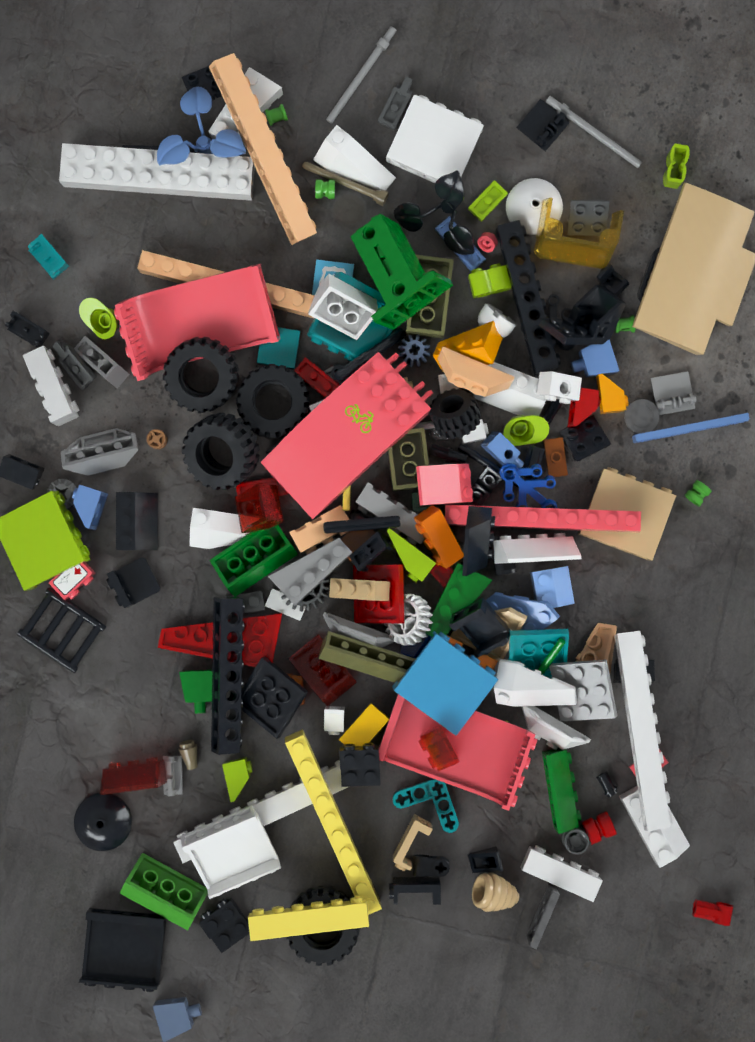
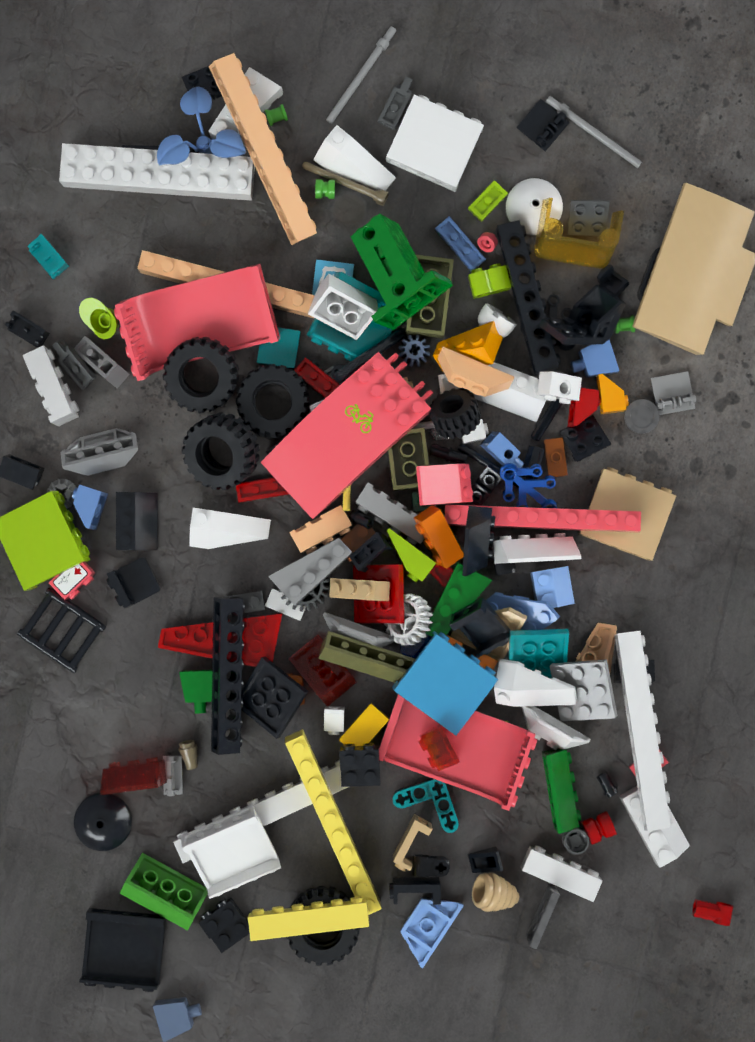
medium nougat wheel [147,429,168,449] -> none
green slope [209,518,298,597] -> none
lime slope [222,757,253,802] -> none
clear red slope [235,483,283,533] -> none
black axle [323,516,401,534] -> none
black plant [394,170,475,255] -> none
lime piece [503,415,549,446] -> none
green bar [537,638,566,675] -> none
medium blue tile [632,413,749,444] -> none
lime brick [663,143,690,189] -> none
bright green wheel [685,480,712,507] -> none
none -> light blue wing [400,898,464,968]

